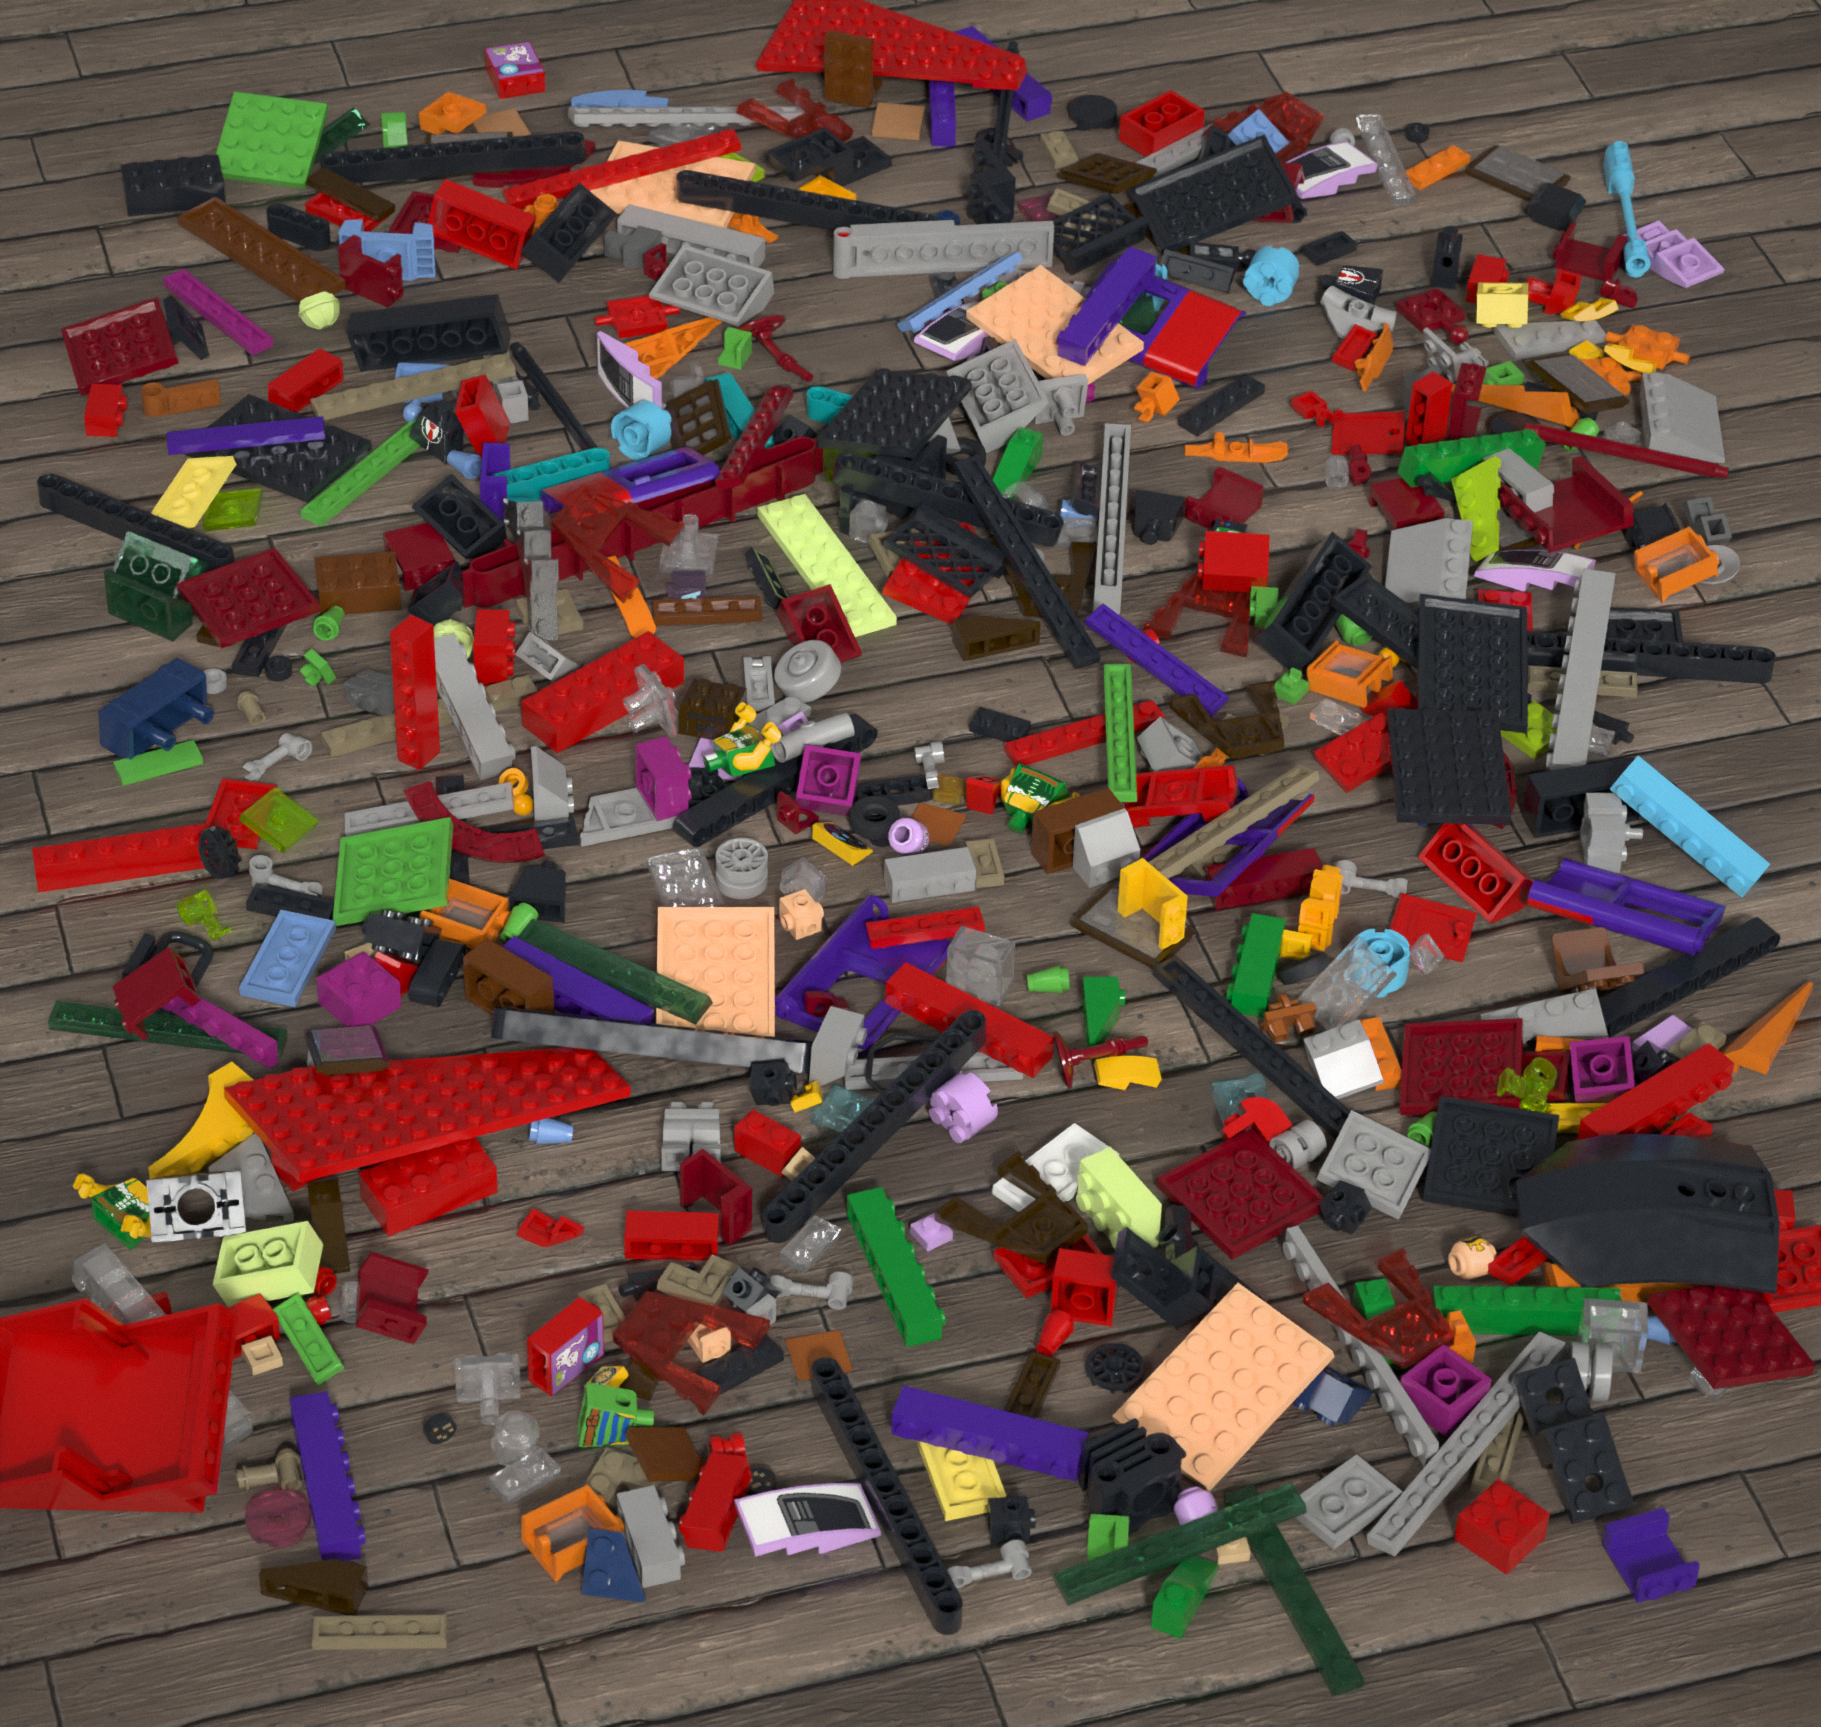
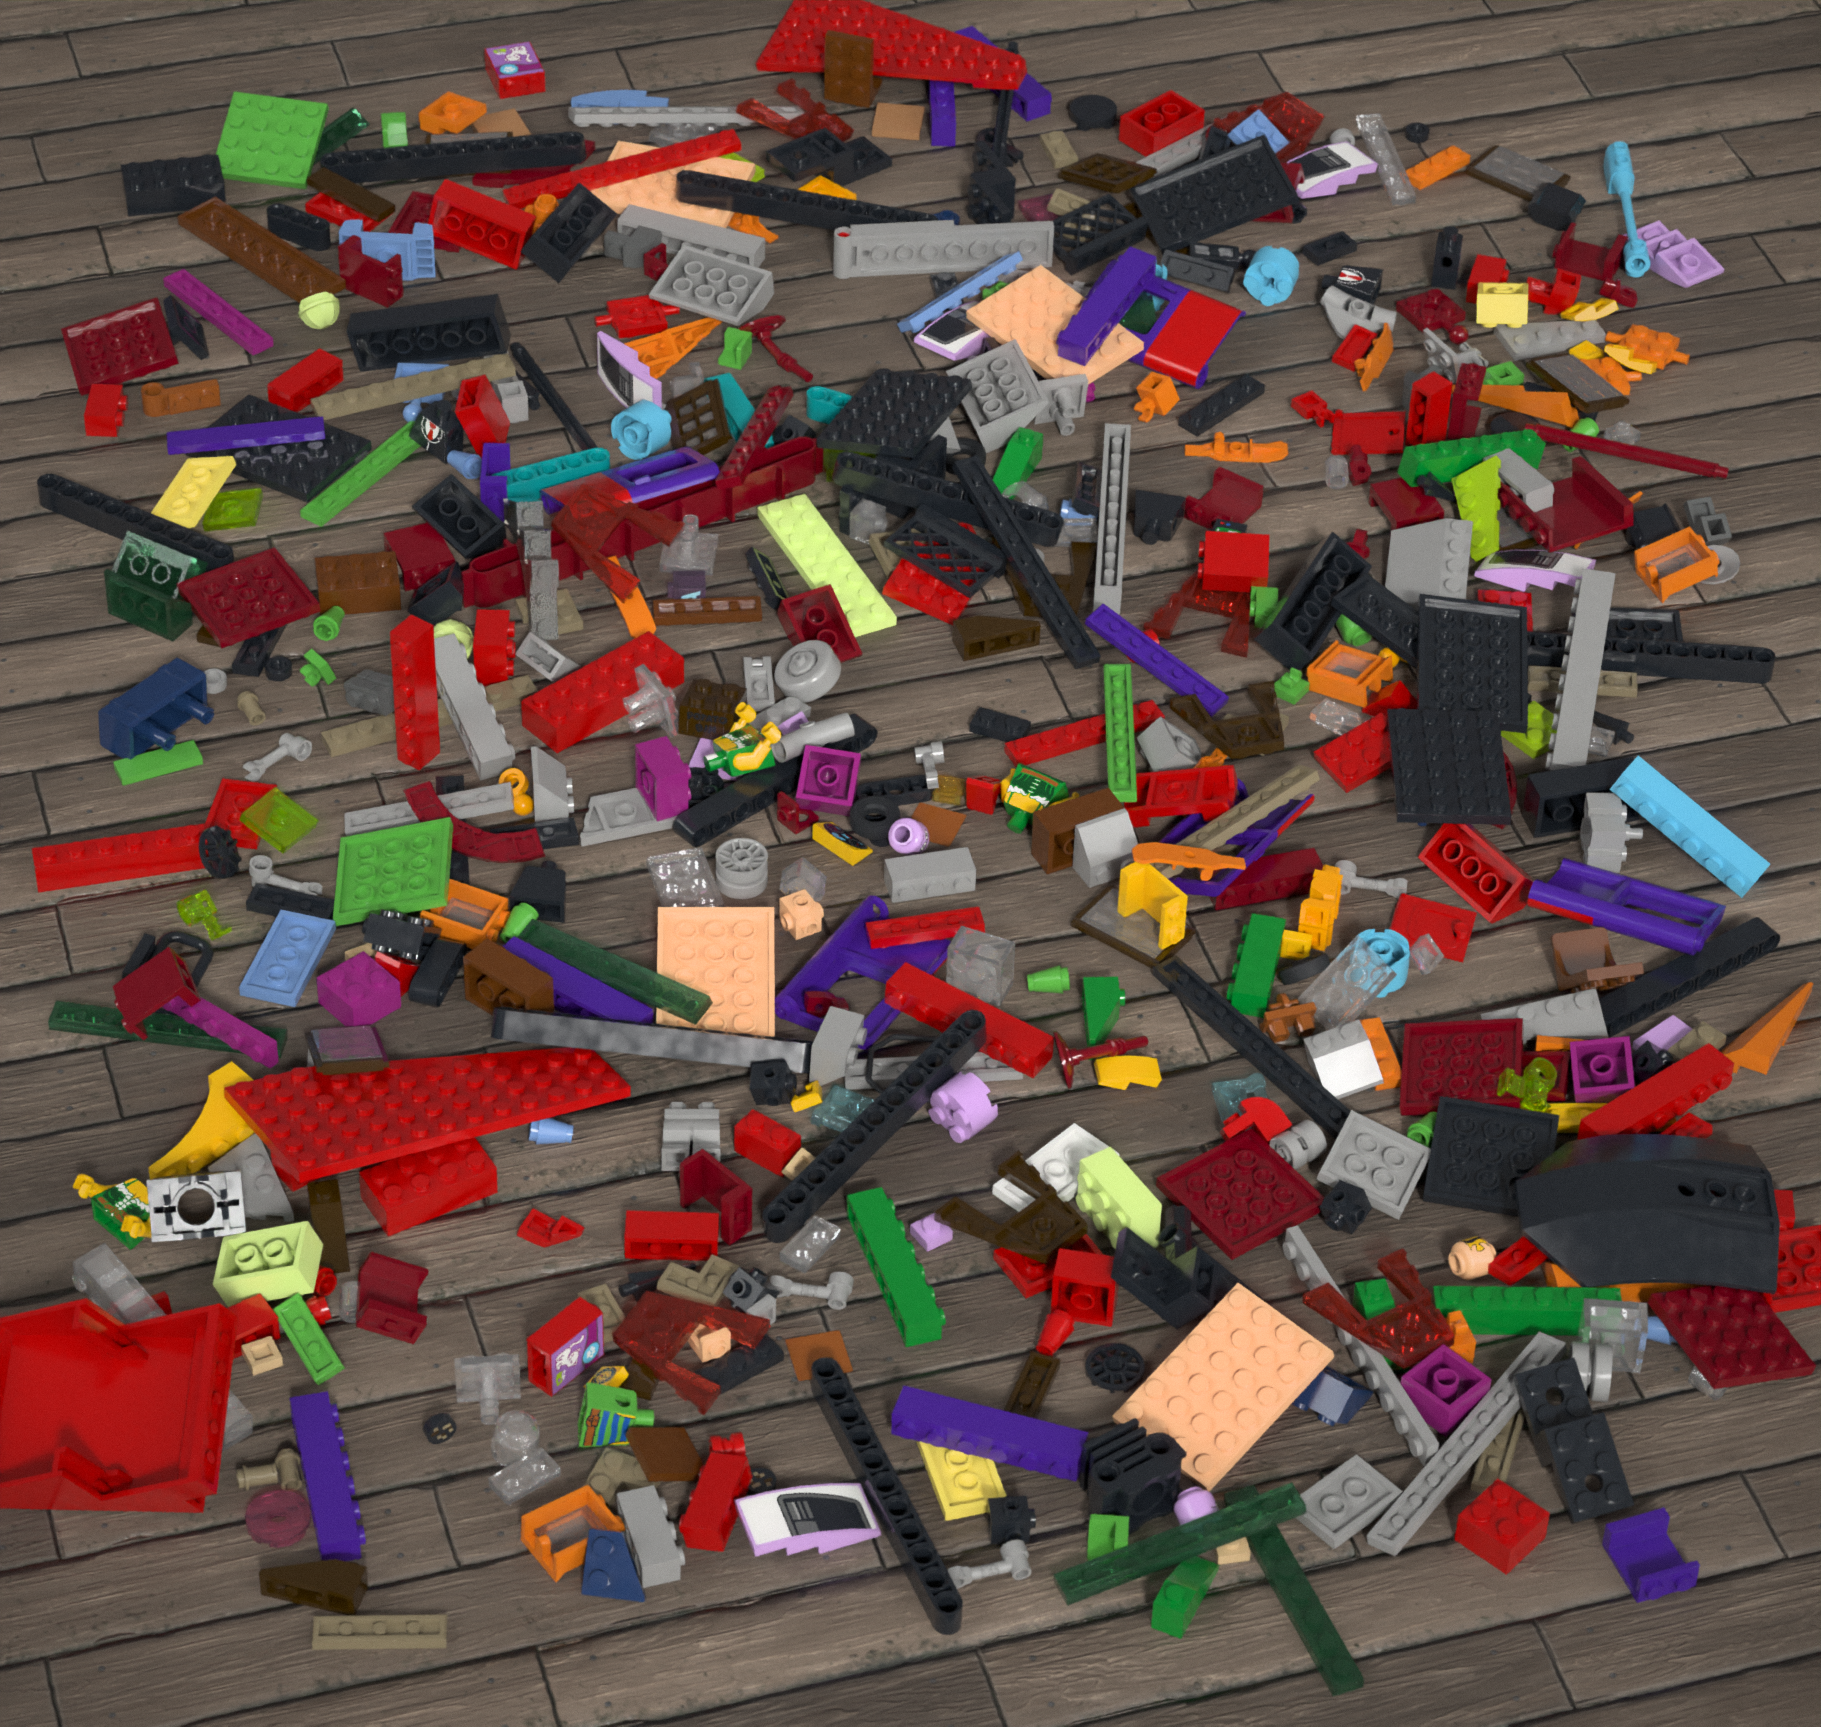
dark tan plate [966,839,1004,888] -> none
light grey slope [1639,372,1725,463] -> none
none -> orange piece [1132,842,1246,881]

